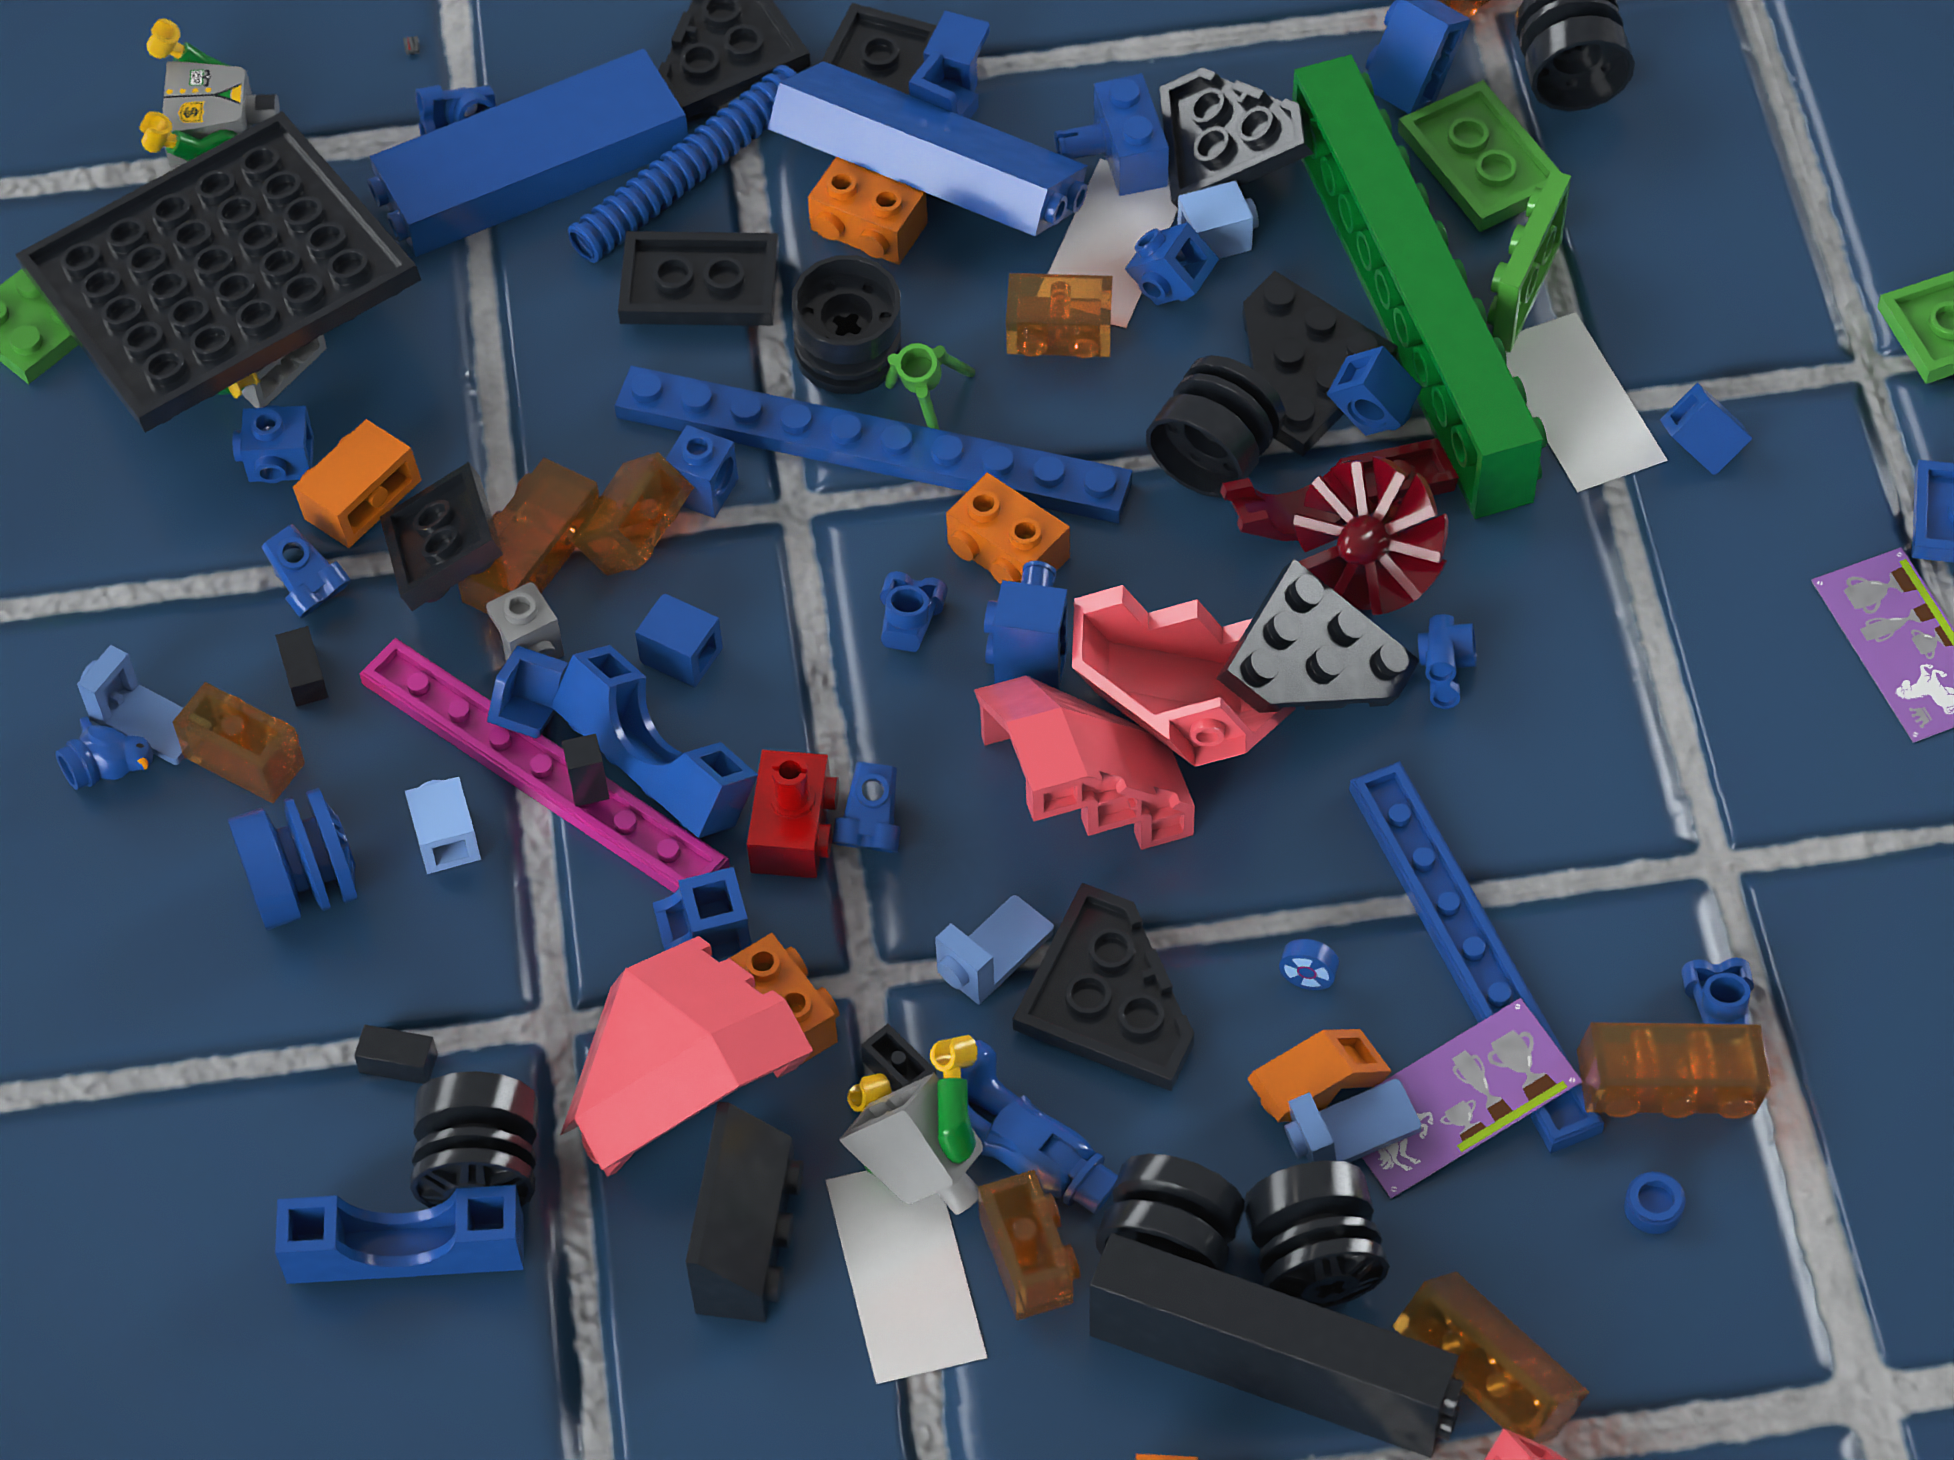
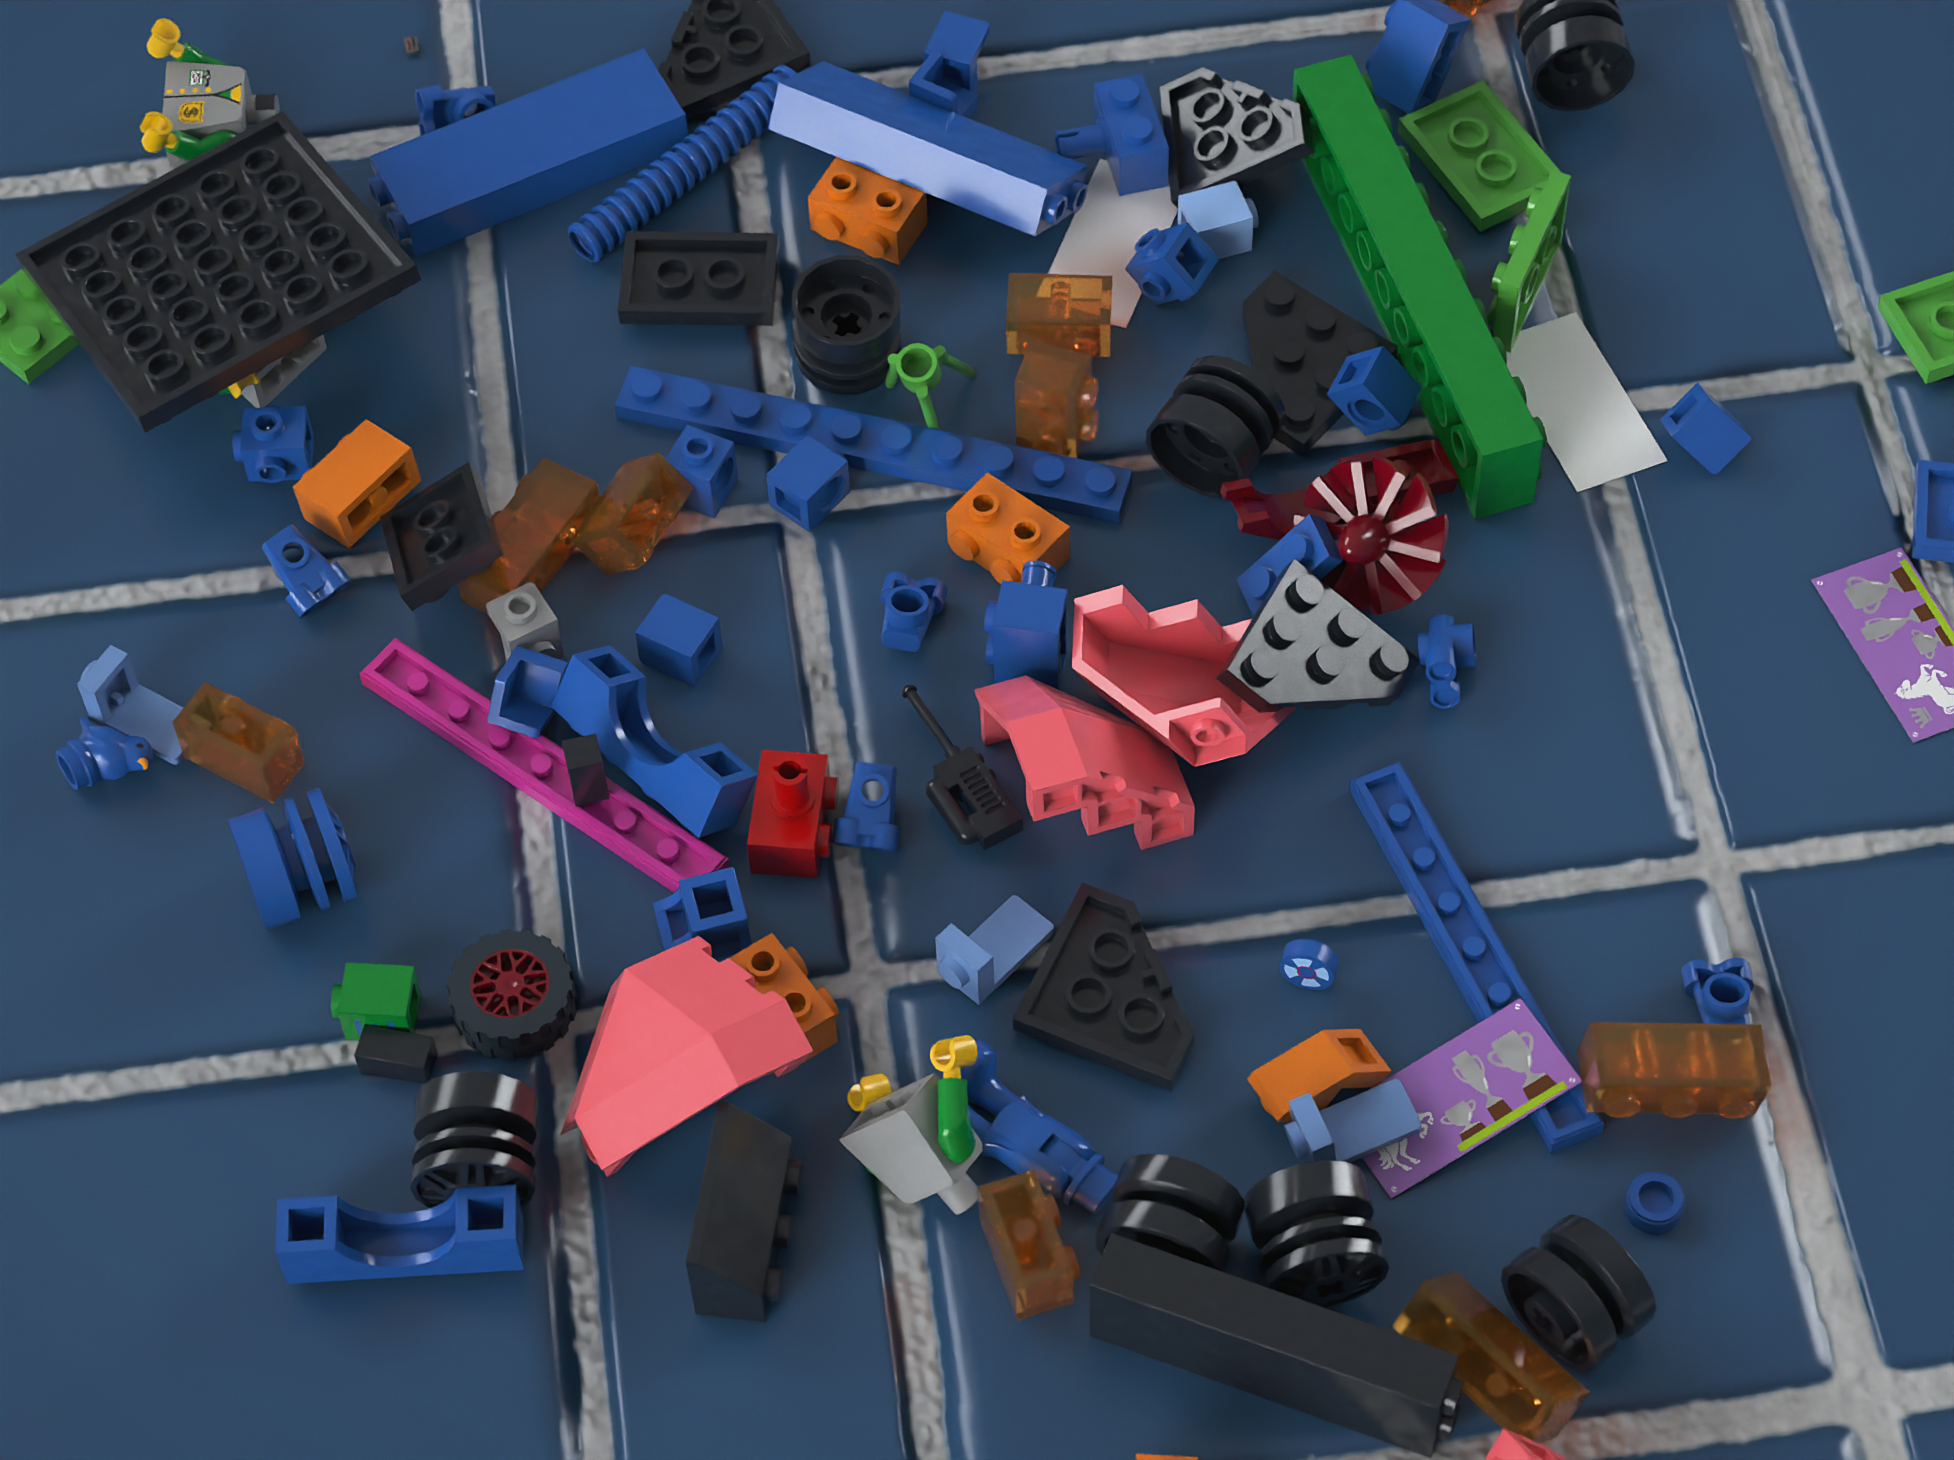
black piece [275,626,329,707] -> none
light blue brick [405,777,481,874] -> none
black plate [821,3,937,95] -> none
white sticker [826,1170,987,1384] -> none
black piece [861,1023,936,1092] -> none
none -> green brick [331,962,422,1041]
none -> black wheel [447,929,578,1061]
none -> blue brick [766,434,850,532]
none -> black piece [902,685,1023,850]
none -> clear orange brick [1015,340,1099,458]
none -> blue plate [1236,514,1343,617]
none -> black wheel [1501,1214,1656,1373]

